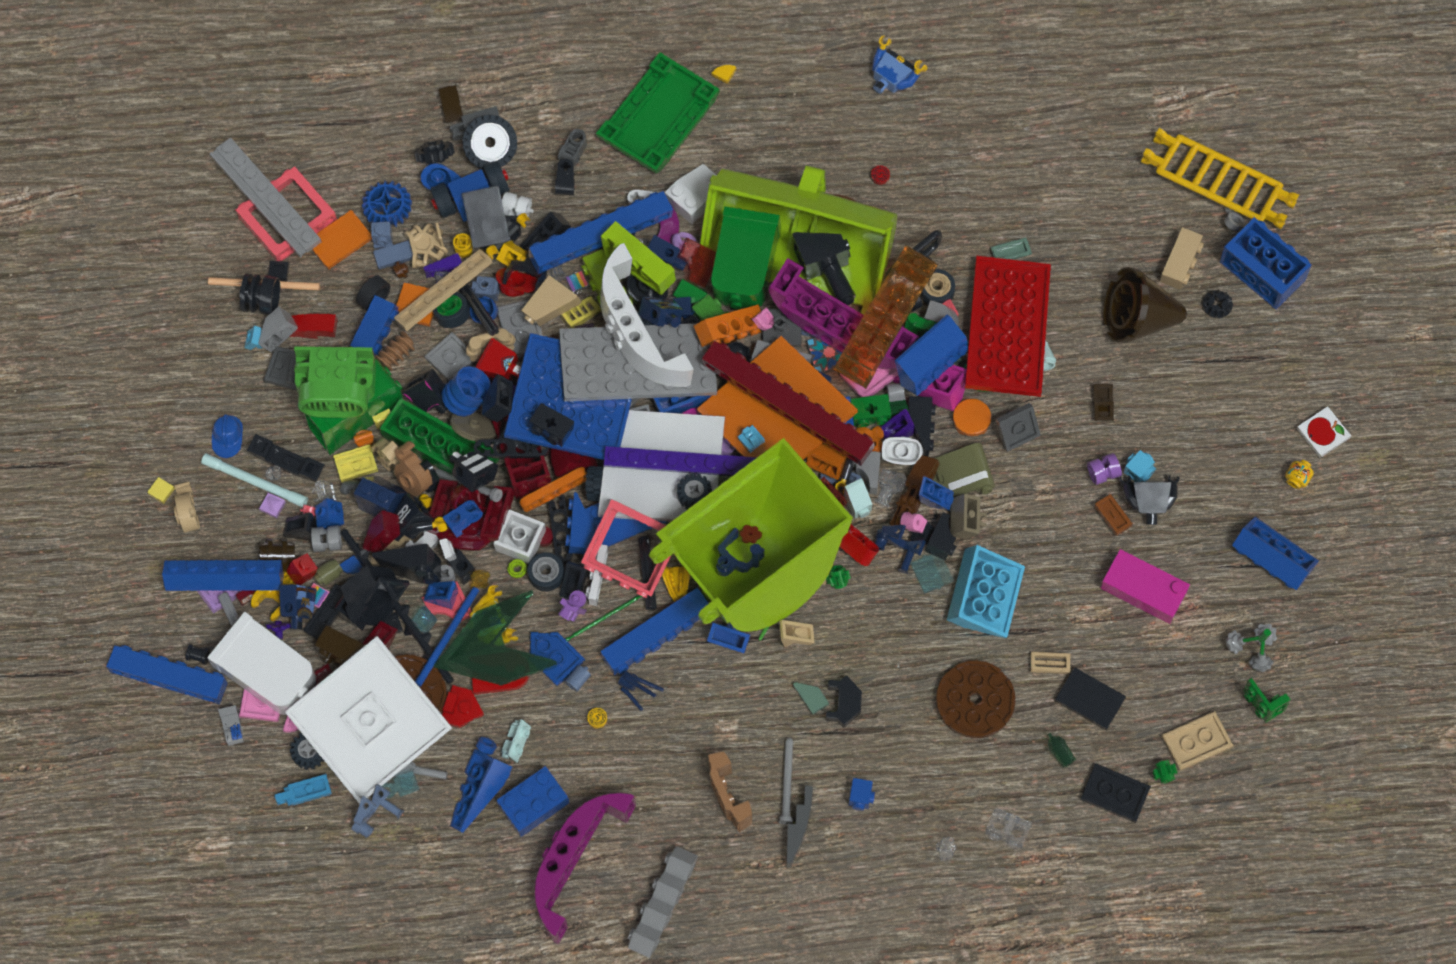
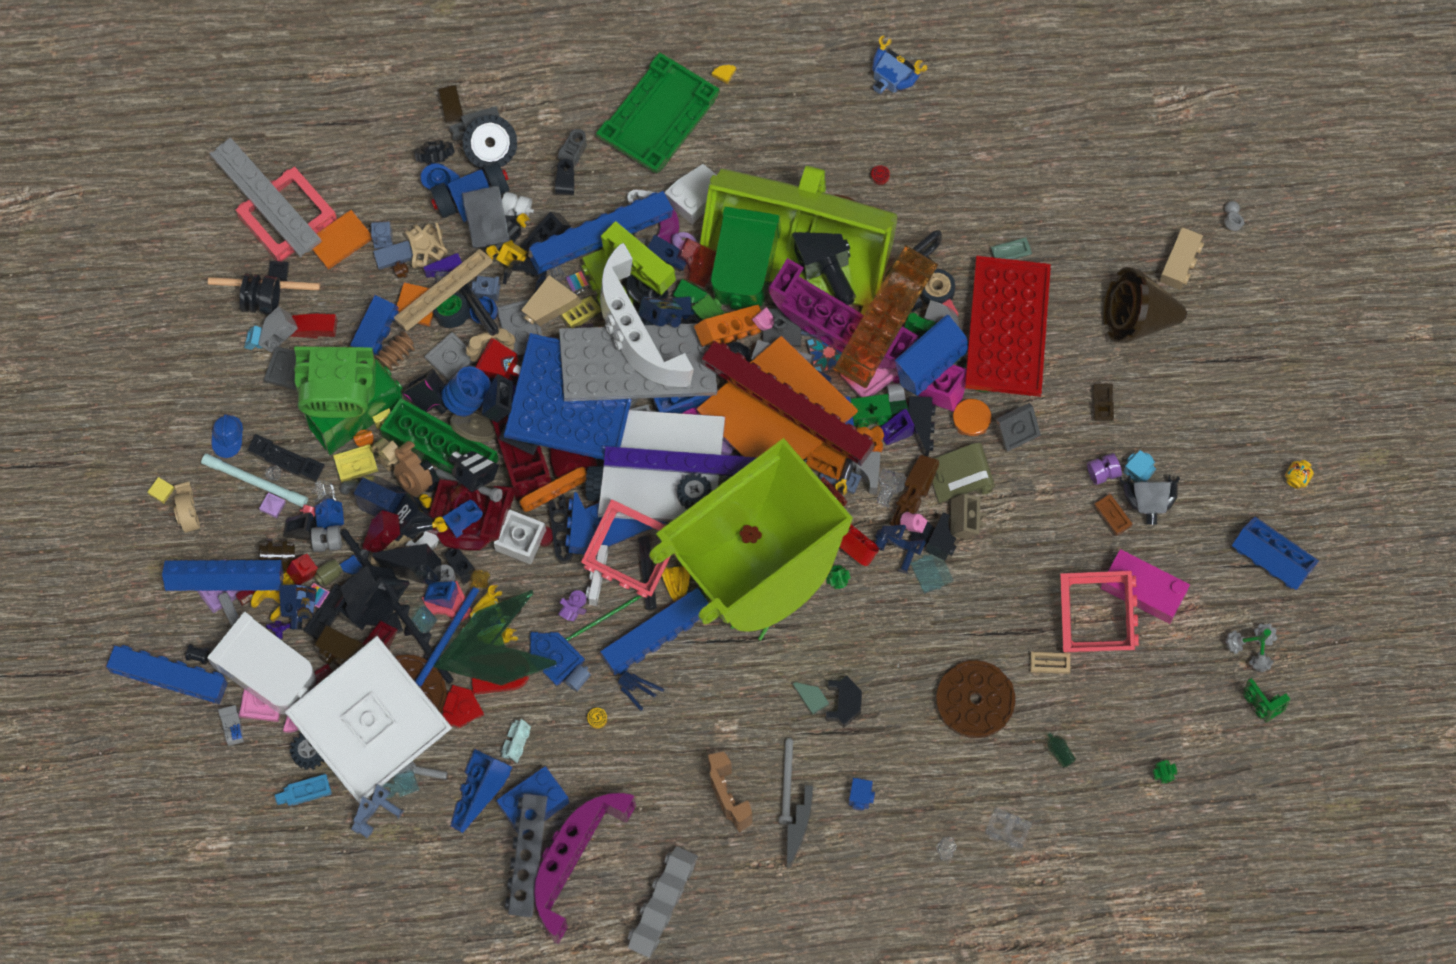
black tyre [356,275,391,311] -> none
blue gear [362,180,412,228] -> none
white tile [439,538,457,561] -> none
yellow wheel [453,233,473,258] -> none
black beam [474,439,550,458] -> none
blue tile [476,737,497,755] -> none
red piece [495,268,537,297] -> none
lime plate [507,559,527,578] -> none
wheel [527,552,565,592] -> none
black brick [529,403,575,447] -> none
black slope [560,561,588,599] -> none
blue brick [707,622,751,653] -> none
dark blue piece [716,528,765,576] -> none
medium azure tile [738,425,765,453] -> none
tan slope [779,620,815,647] -> none
light aqua slope [844,478,872,519] -> none
white piece [882,437,923,465] -> none
blue slope [919,476,954,510] -> none
medium azure slope [947,545,1025,638] -> none
light aqua cone [1043,341,1056,371] -> none
black tile [1055,667,1126,731] -> none
black tile [1080,763,1151,823] -> none
yellow bar [1141,128,1299,229] -> none
tan tile [1161,711,1233,771] -> none
black gear [1203,289,1233,318] -> none
blue brick [1220,217,1311,310] -> none
tile [1297,407,1351,458] -> none
none -> black brick [505,793,548,917]
none -> coral piece [1060,571,1139,653]

